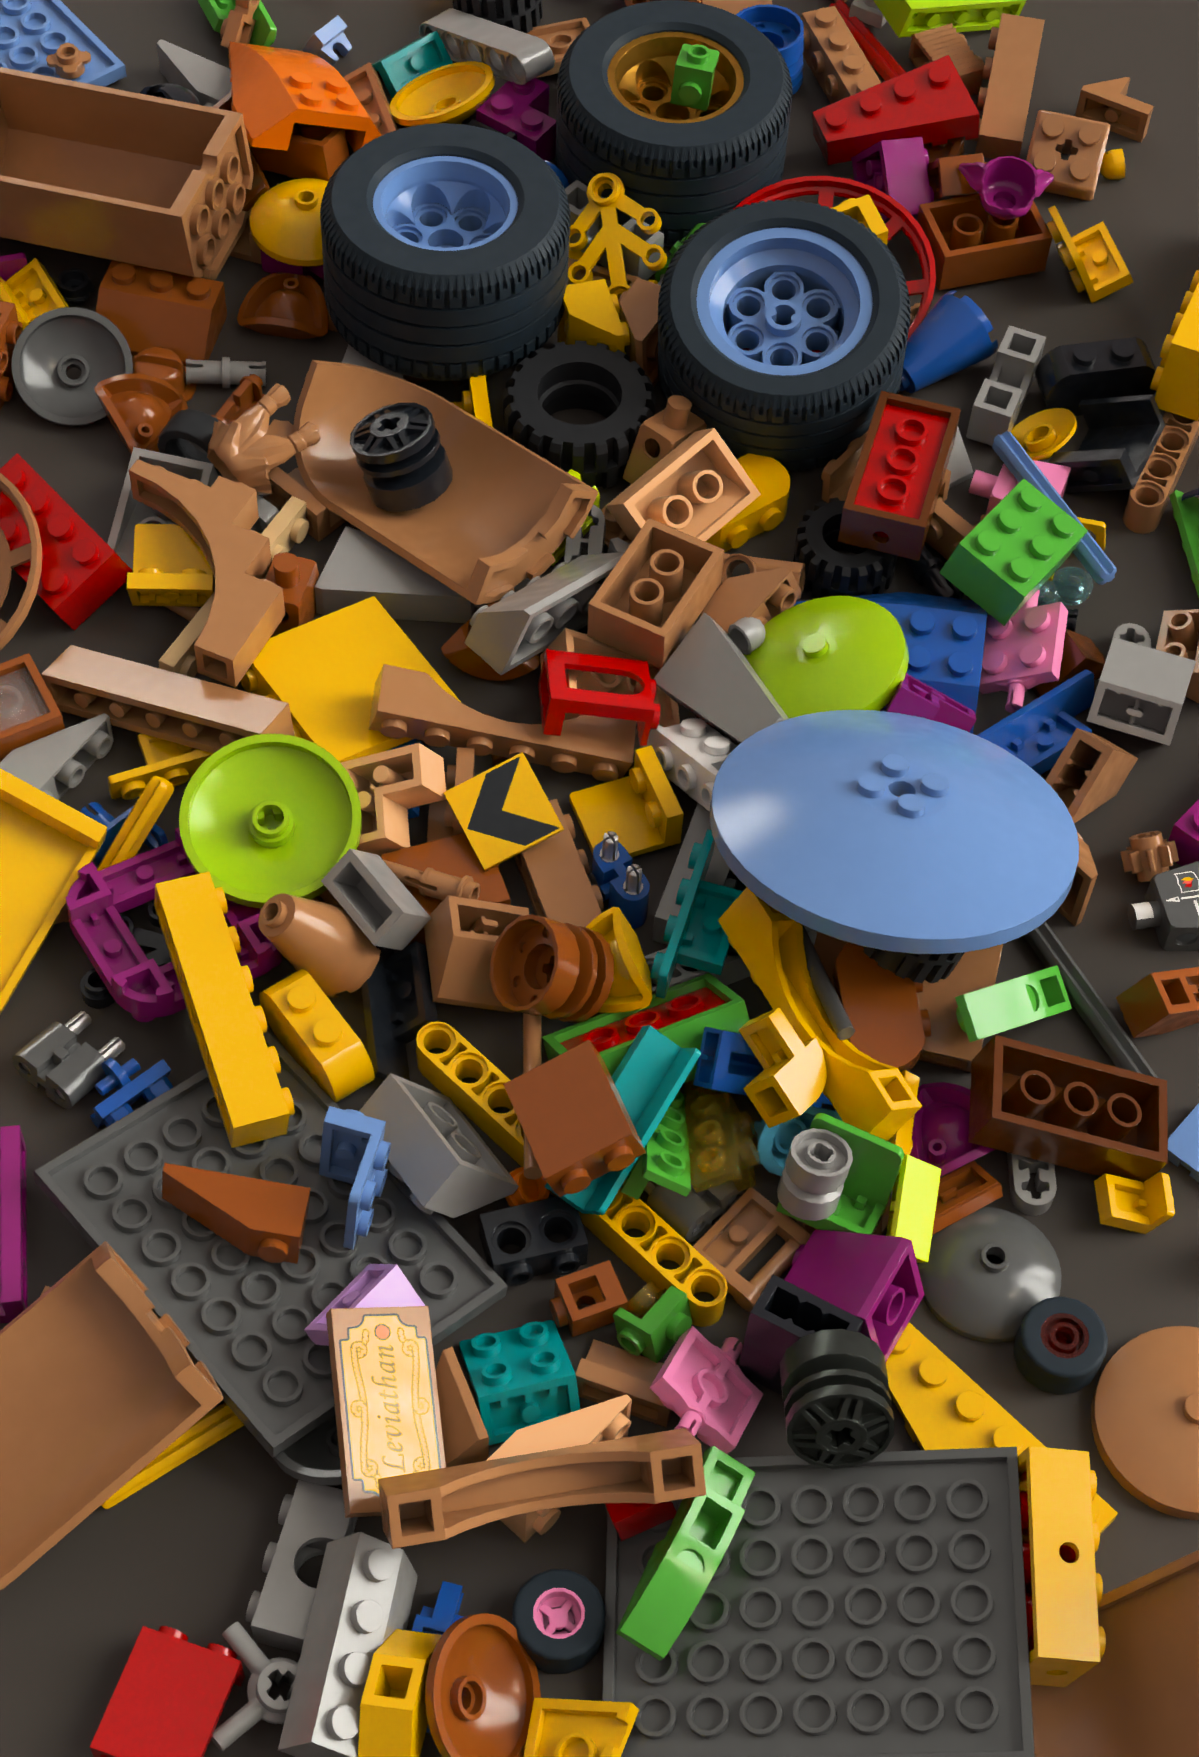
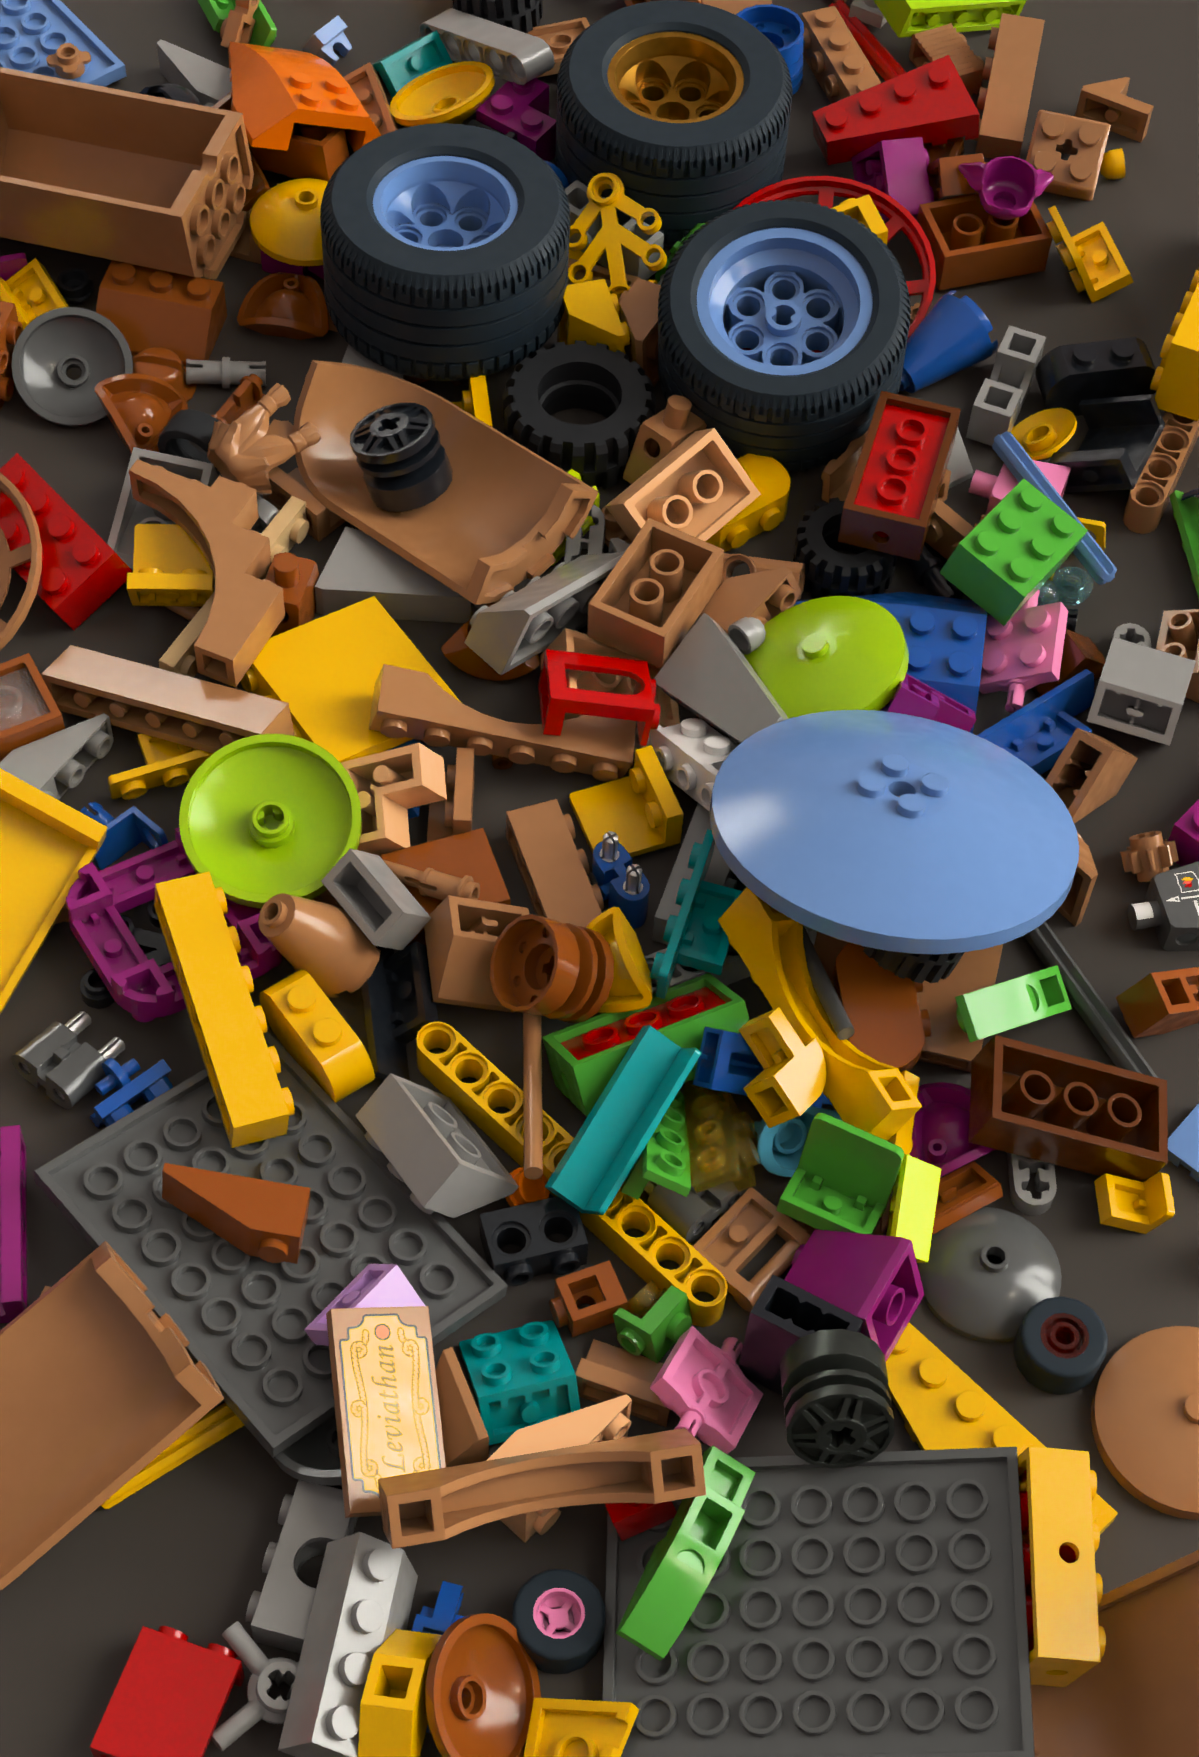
yellow axle [97,776,175,871] -> none
medium blue bracket [319,1106,391,1250] -> none
piece [443,752,564,871] -> none
dark orange brick [503,1040,646,1198] -> none
bright green bracket [670,44,720,111] -> none
light grey wheel [777,1128,853,1221] -> none

